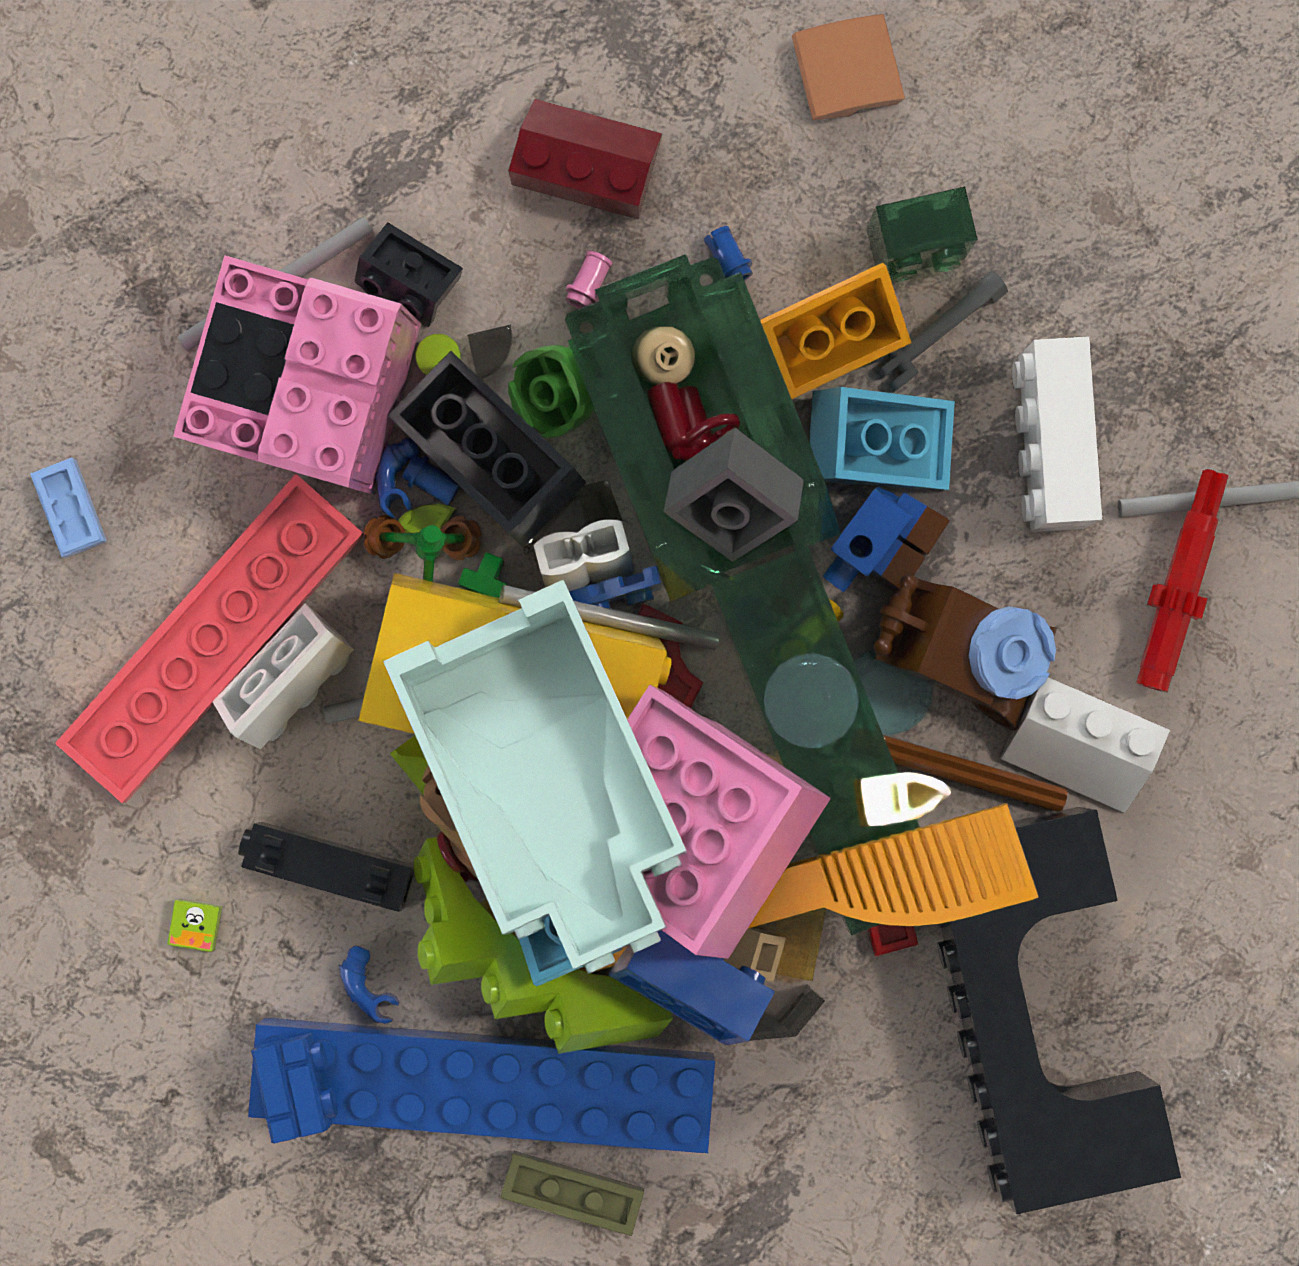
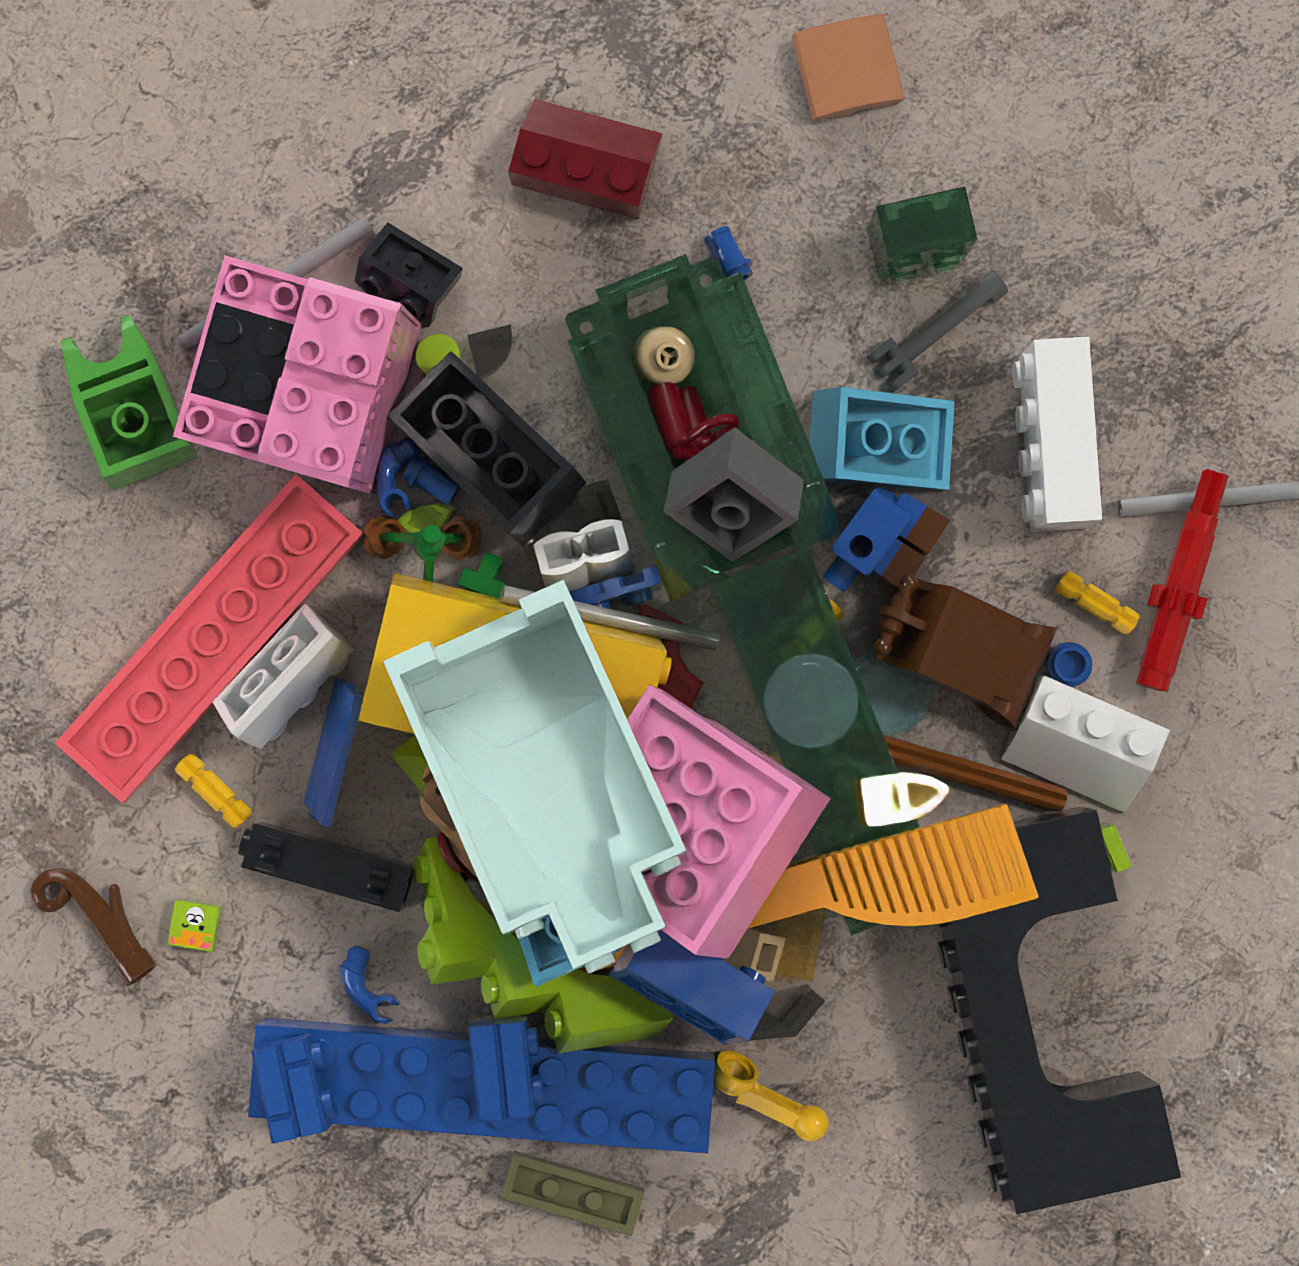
light blue plate [30,458,107,558] -> none
bright green cylinder [508,345,599,438] -> none
bright pink pin [565,251,613,311] -> none
light orange slope [759,263,911,400] -> none
red tile [864,921,919,957] -> none
light blue tile [969,606,1056,699] -> none
none -> reddish brown plant [30,868,157,987]
none -> bright green brick [61,314,198,490]
none -> yellow axle [175,754,252,828]
none -> blue piece [303,677,363,827]
none -> blue brick [469,1016,544,1122]
none -> yellow piece [714,1051,829,1142]
none -> blue plate [1046,642,1092,687]
none -> yellow axle [1055,571,1140,634]
none -> lime tile [1100,823,1132,873]

